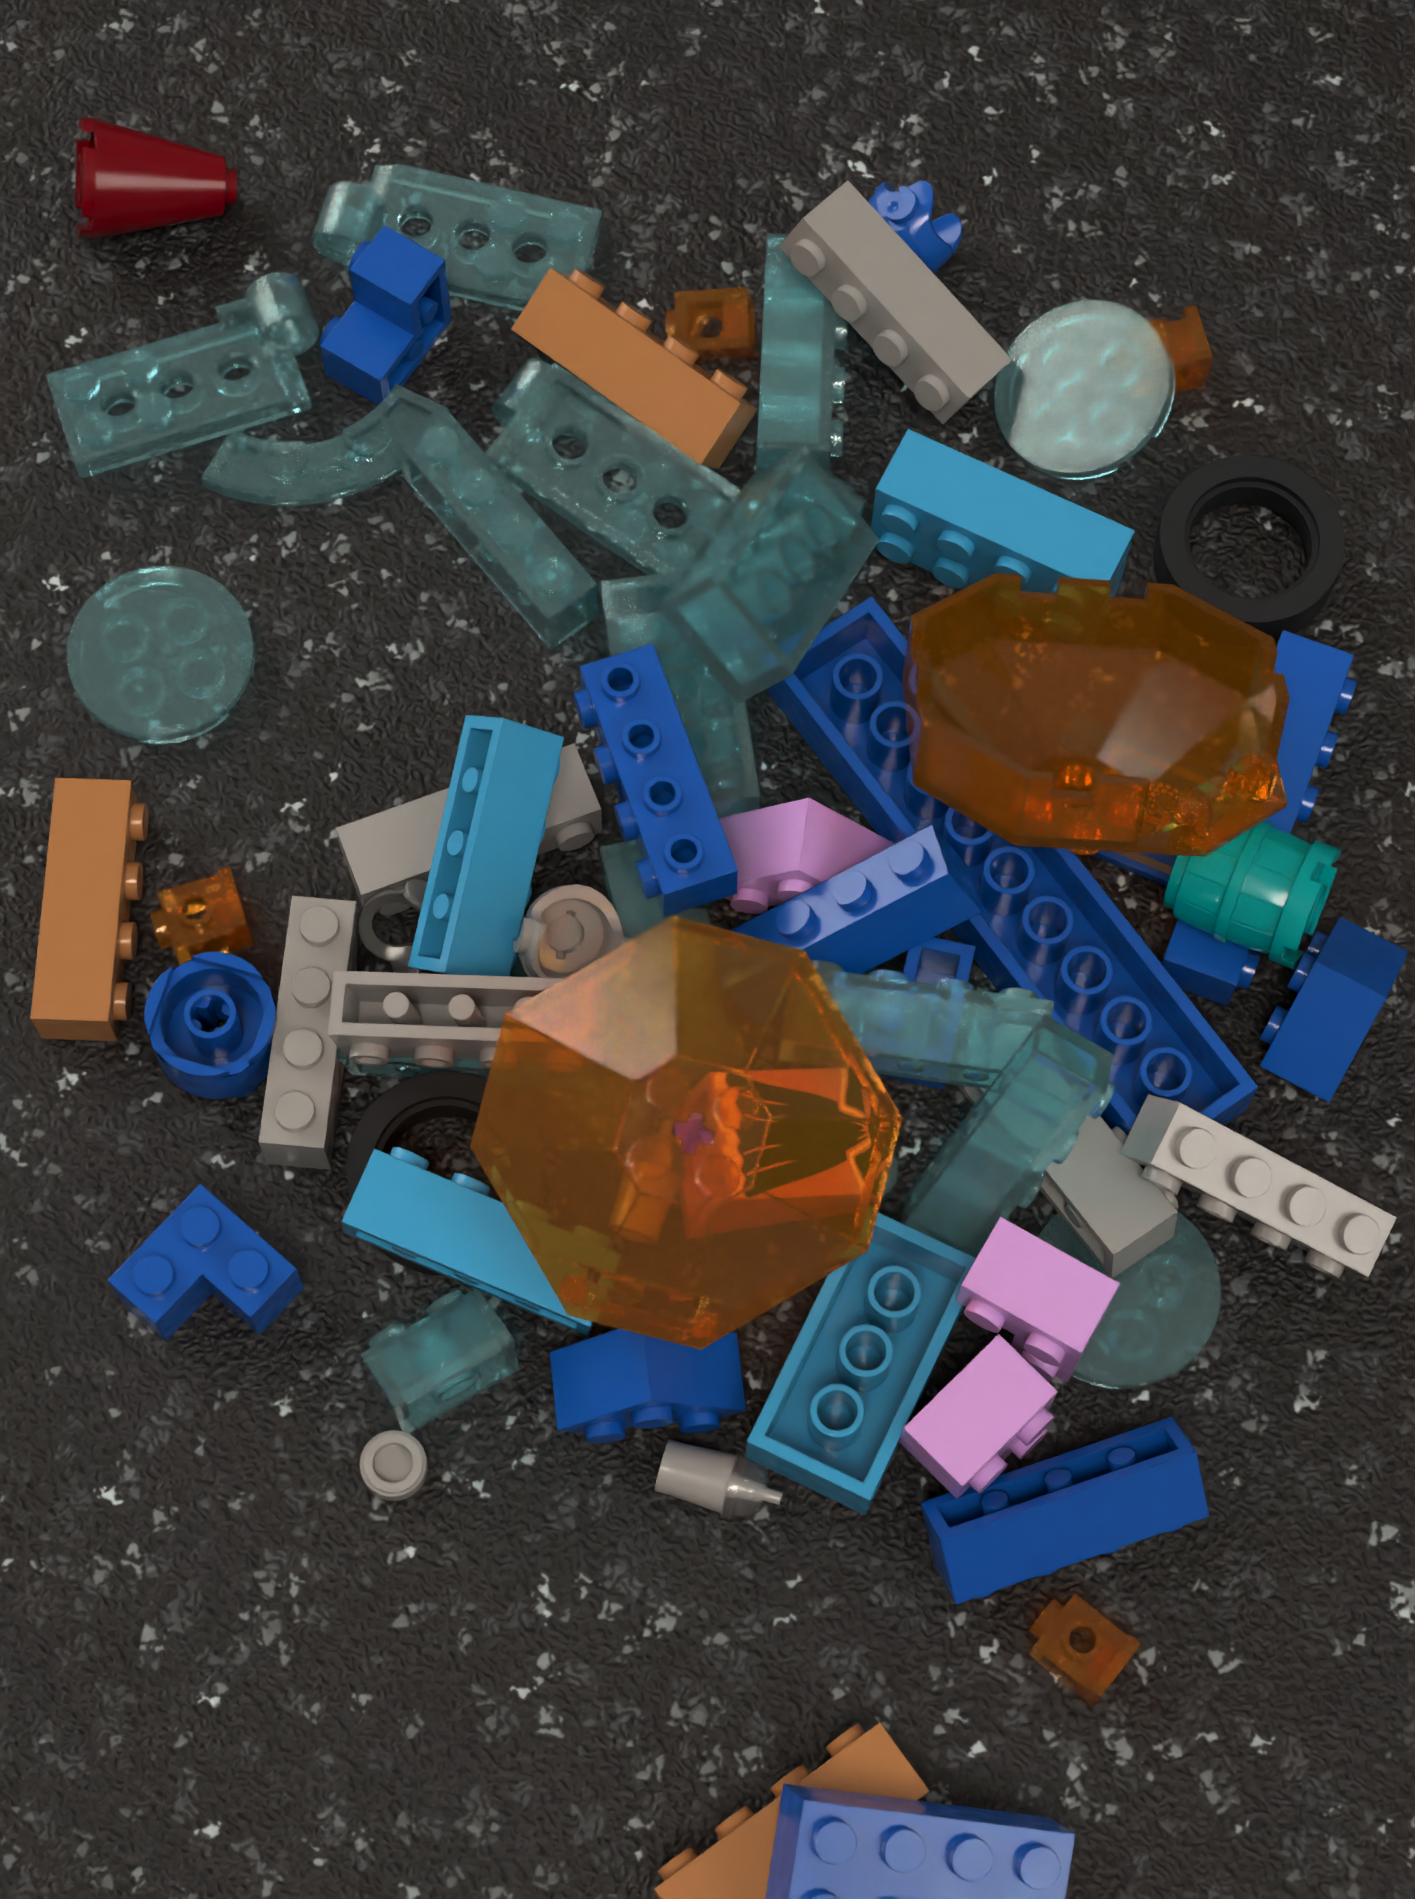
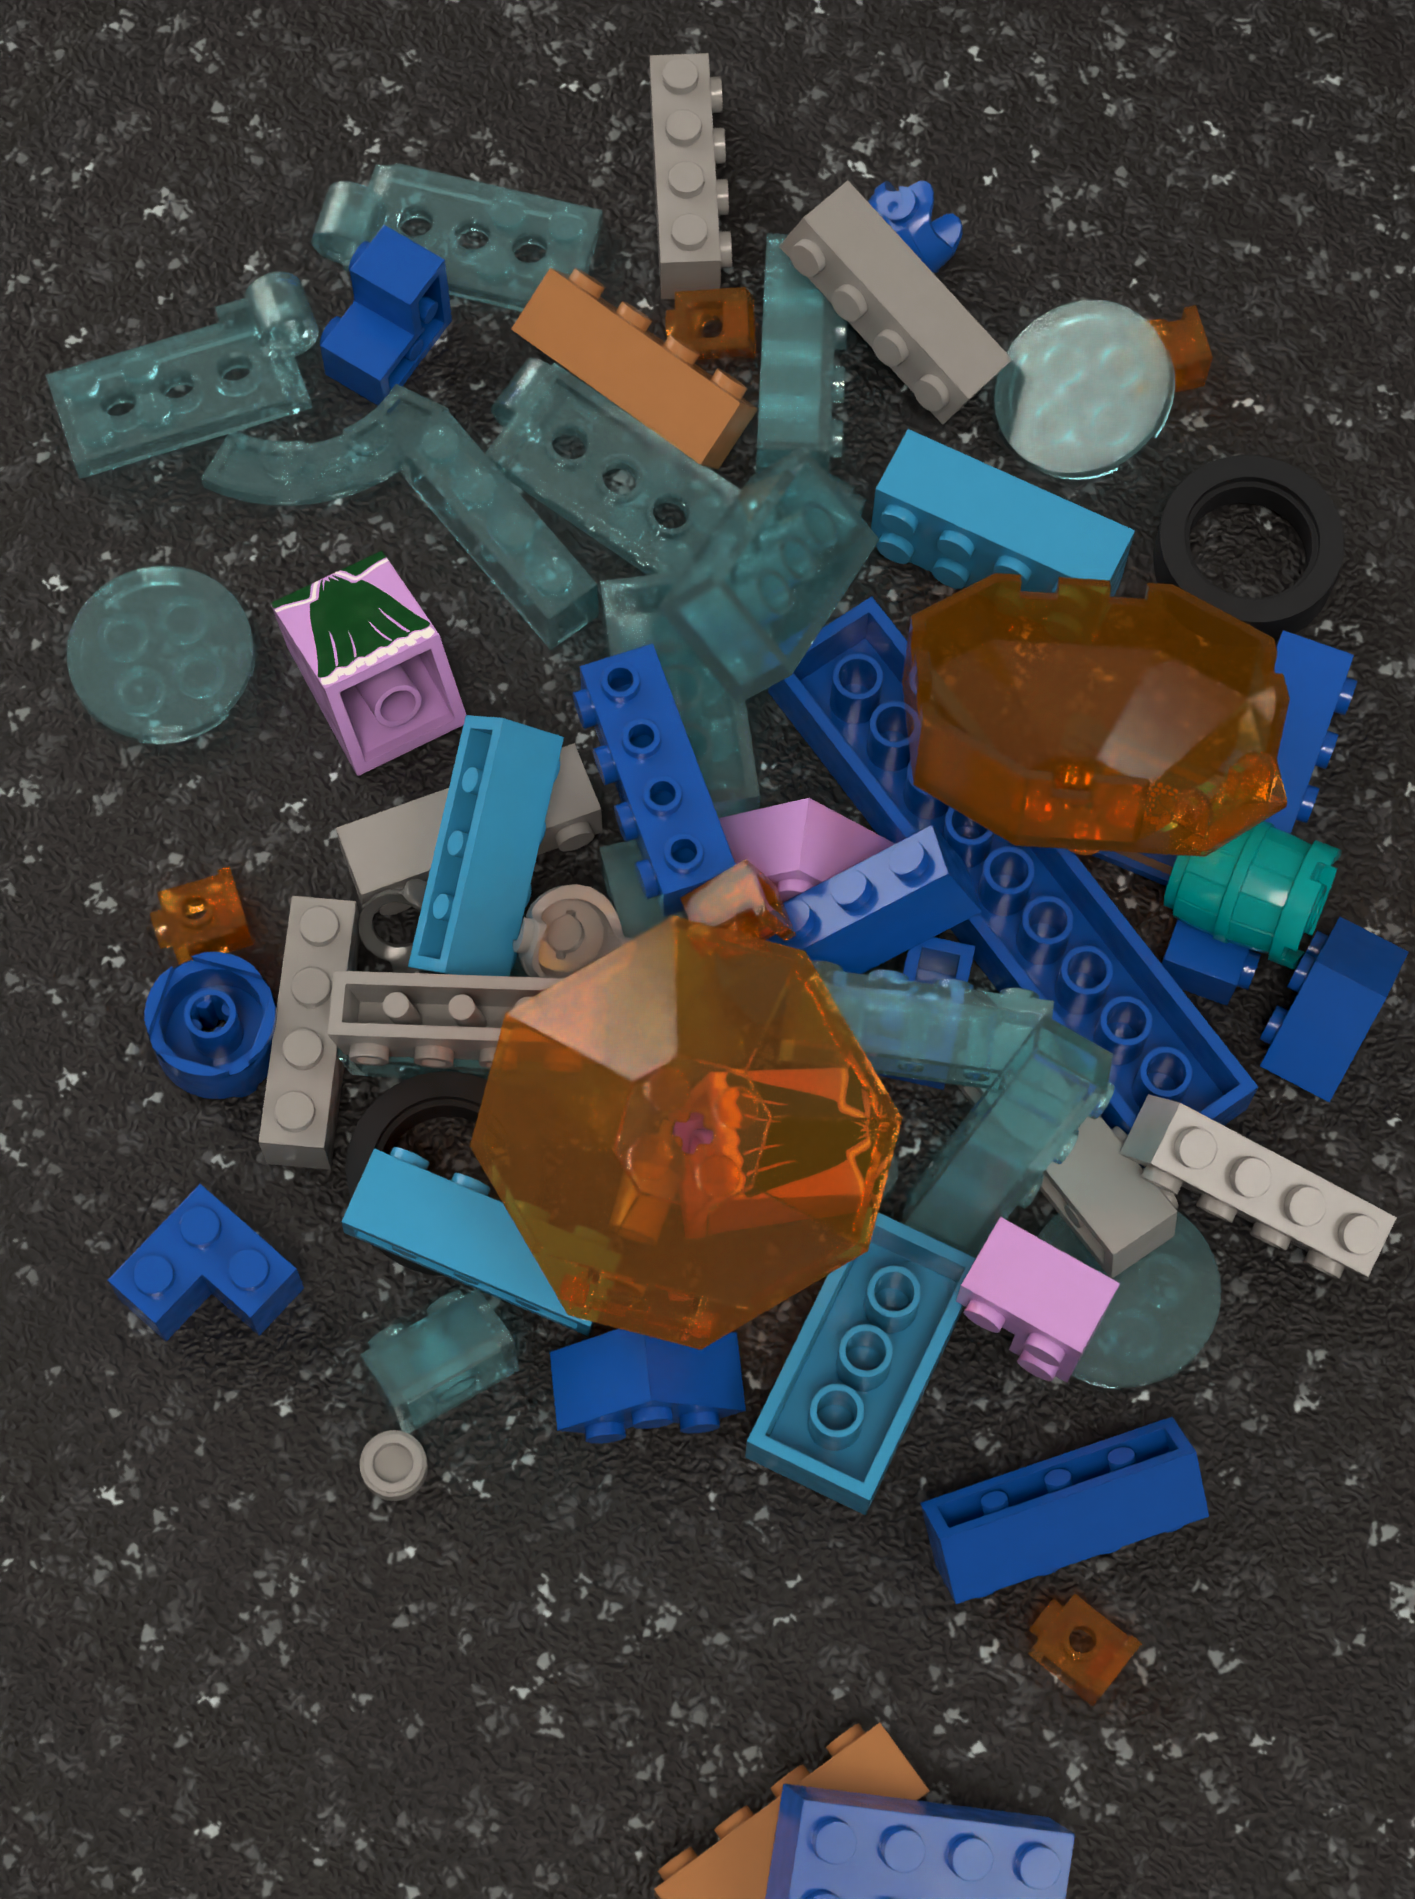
medium nougat brick [30,778,149,1042] -> none
dark red cone [75,117,237,239] -> none
light grey piece [654,1439,783,1519] -> none
lavender brick [899,1334,1058,1499] -> none
none -> lavender slope [270,551,466,776]
none -> light grey brick [650,53,732,299]
none -> clear orange brick [680,859,796,963]

